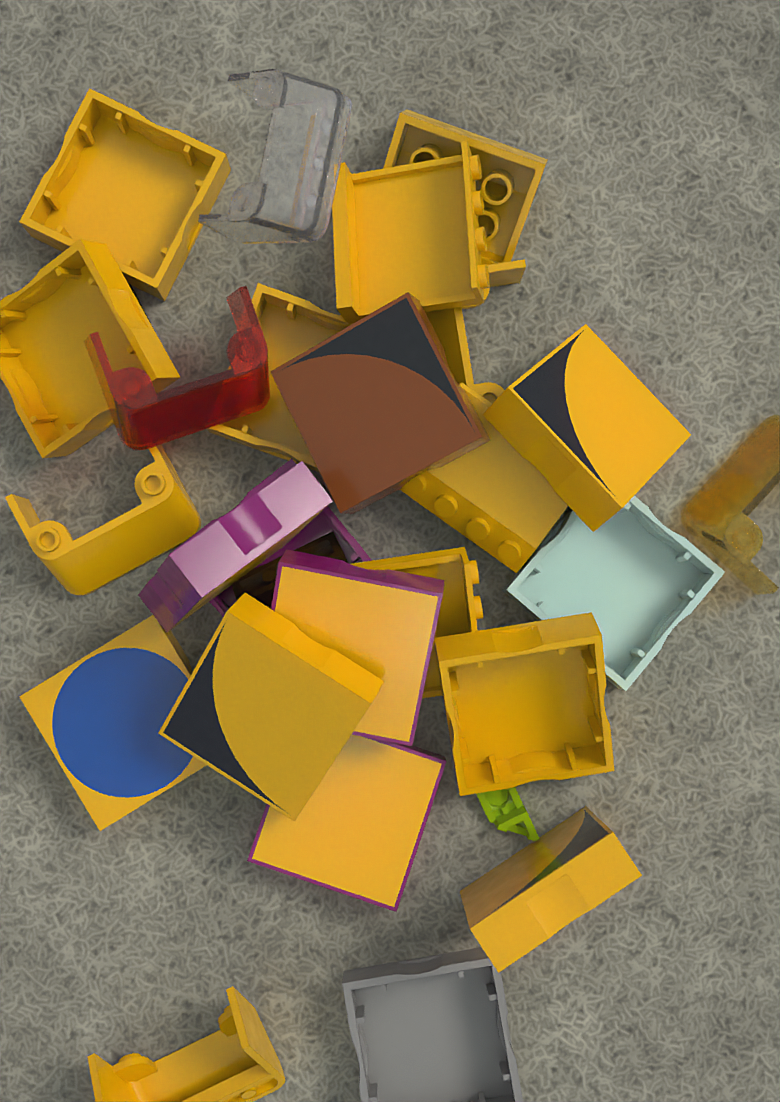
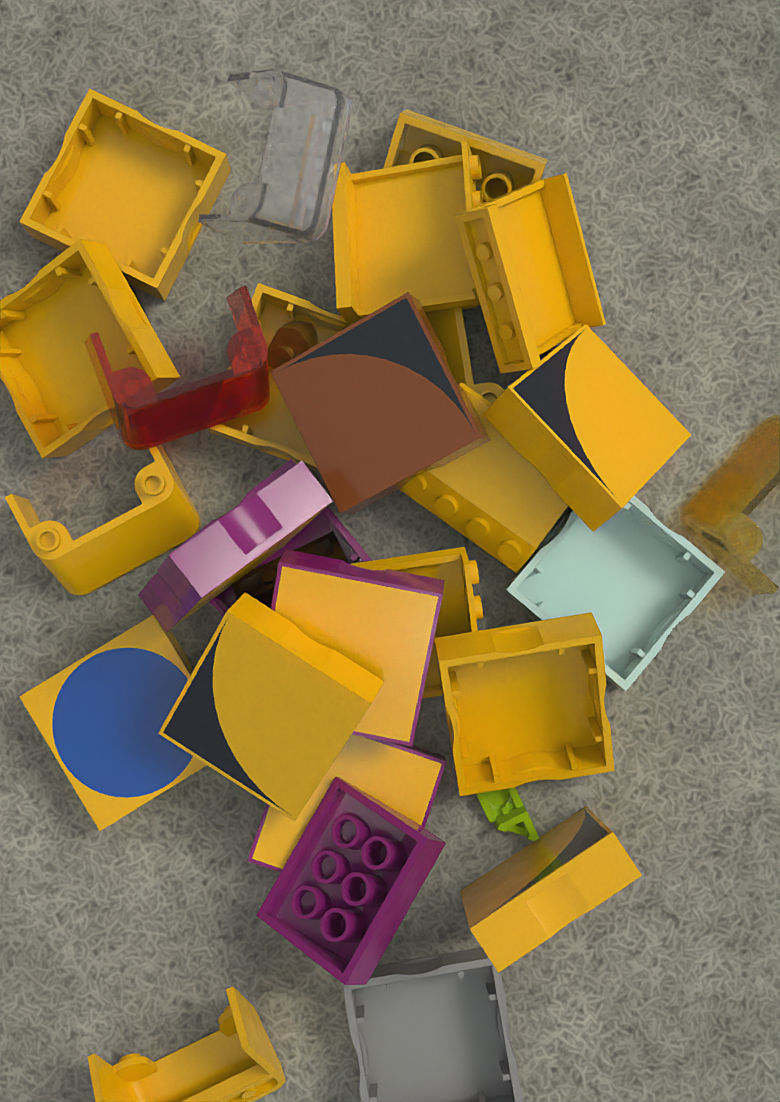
none -> magenta slope [256,776,446,985]
none -> pearl gold plate [262,321,318,369]
none -> yellow panel [455,173,606,374]

